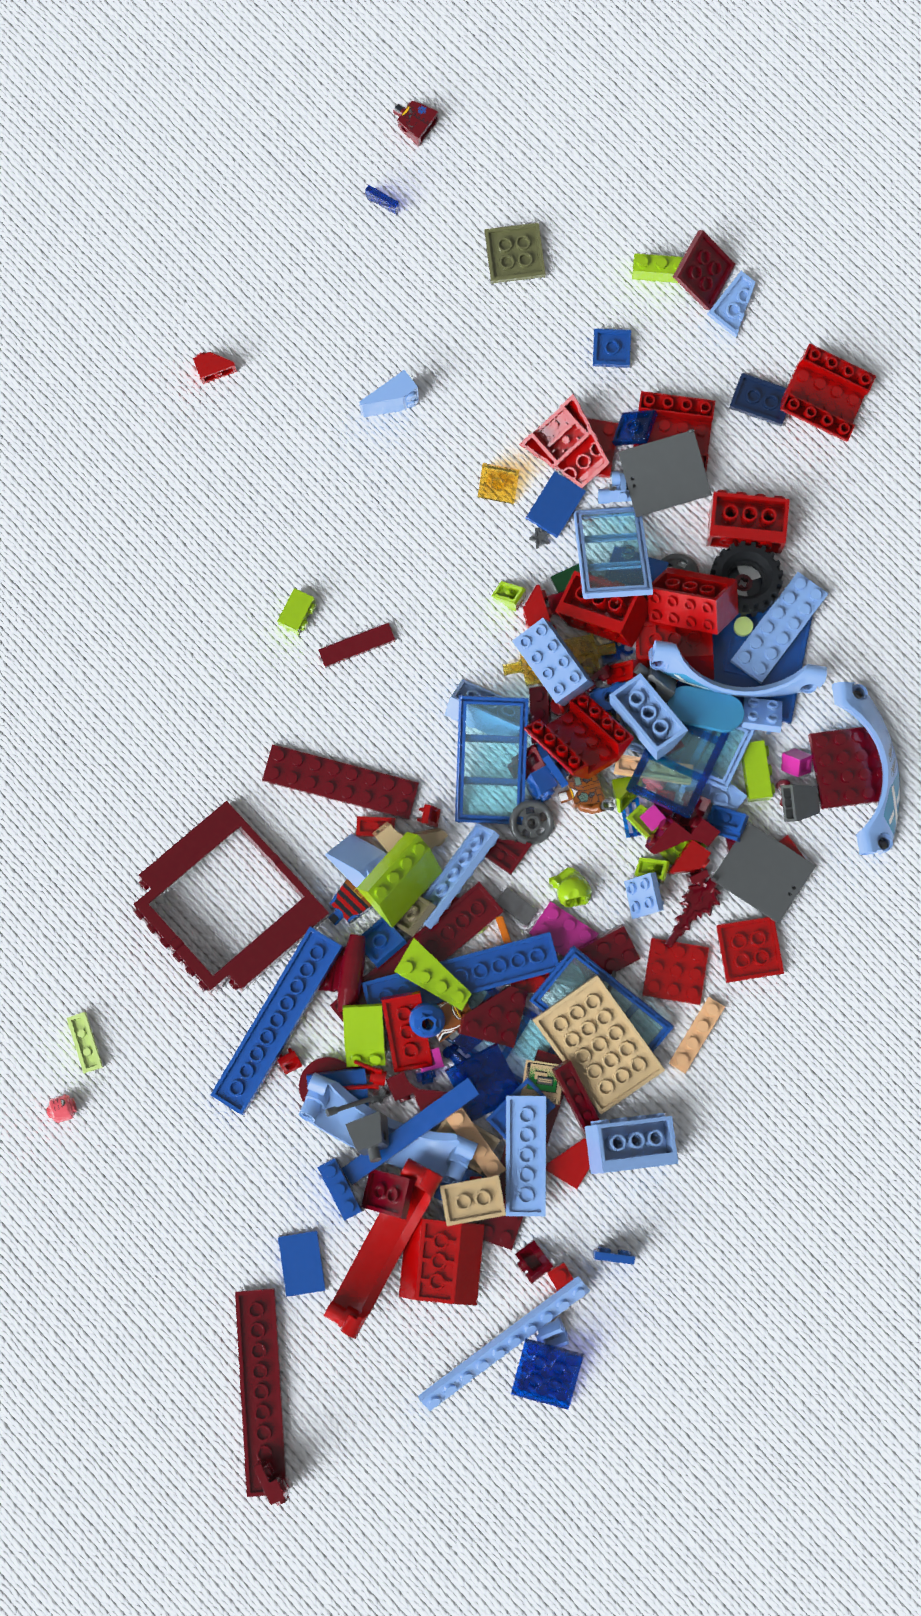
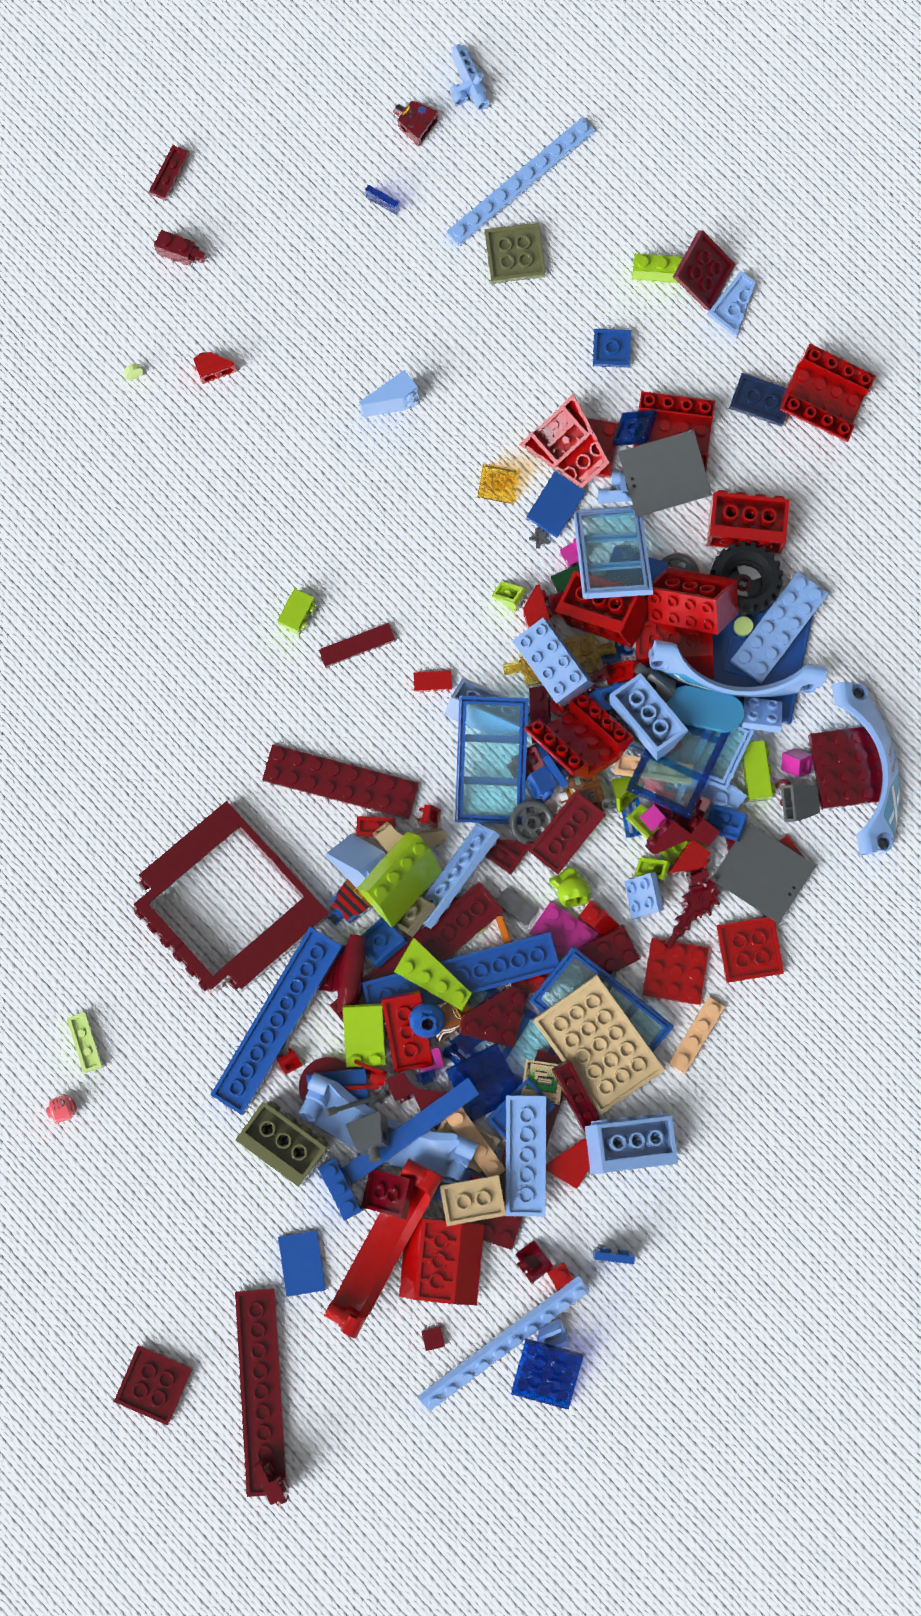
none -> dark red plate [113,1345,193,1426]
none -> yellowish green tile [124,363,143,380]
none -> dark red plate [149,144,190,201]
none -> dark red hinge [154,229,207,266]
none -> olive brick [235,1101,330,1187]
none -> red tile [413,670,452,692]
none -> dark red tile [421,1326,445,1351]
none -> light blue plate [446,117,595,247]
none -> light blue piece [450,44,490,110]
none -> dark red plate [528,790,606,875]
none -> dark pink panel [560,538,579,568]
none -> red slope [578,901,620,935]

